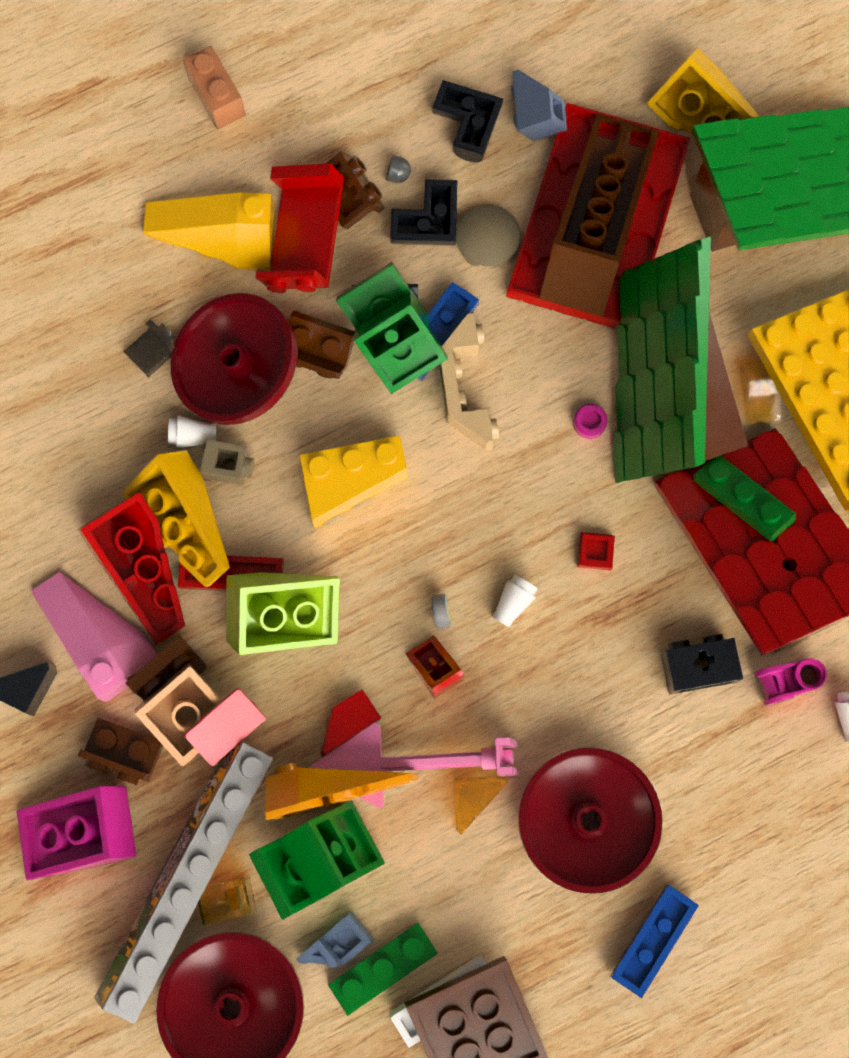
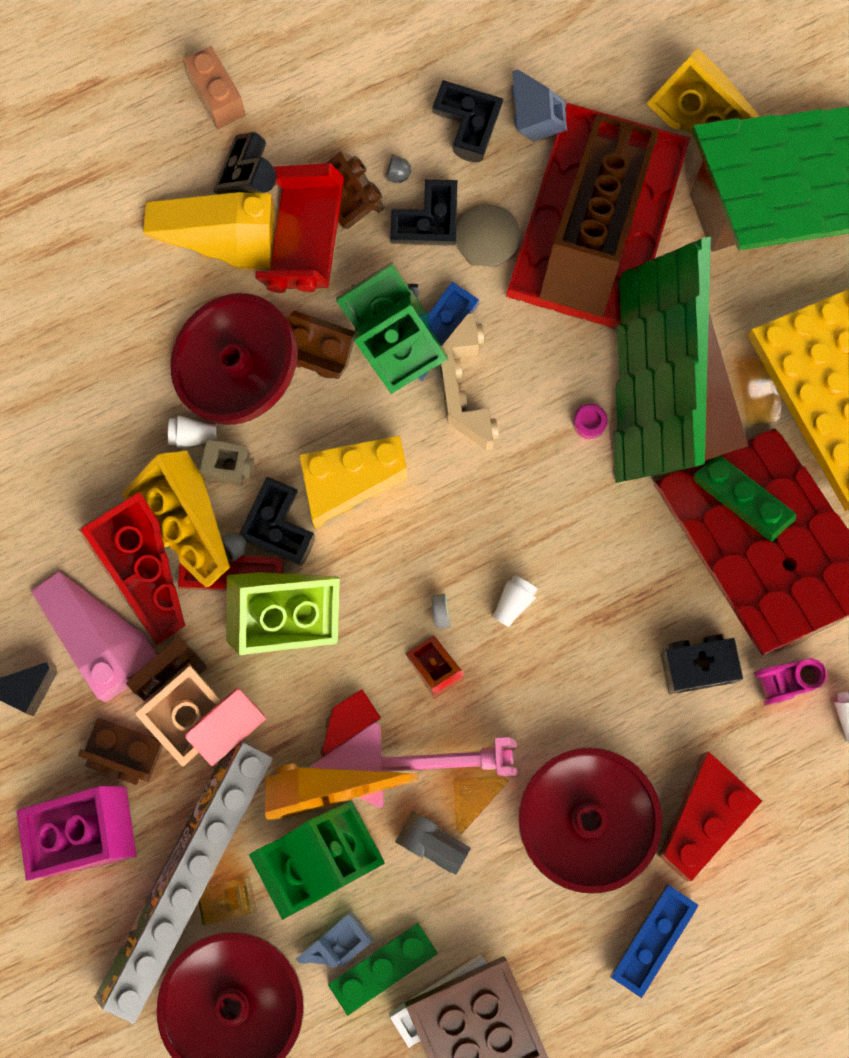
clear smoke bracket [124,319,175,378] -> none
red tile [577,532,615,571] -> none
none -> black brick [213,132,276,195]
none -> dark grey hinge [221,532,246,563]
none -> black brick [239,477,315,566]
none -> dark grey piece [395,811,471,875]
none -> red wedge [658,751,762,881]

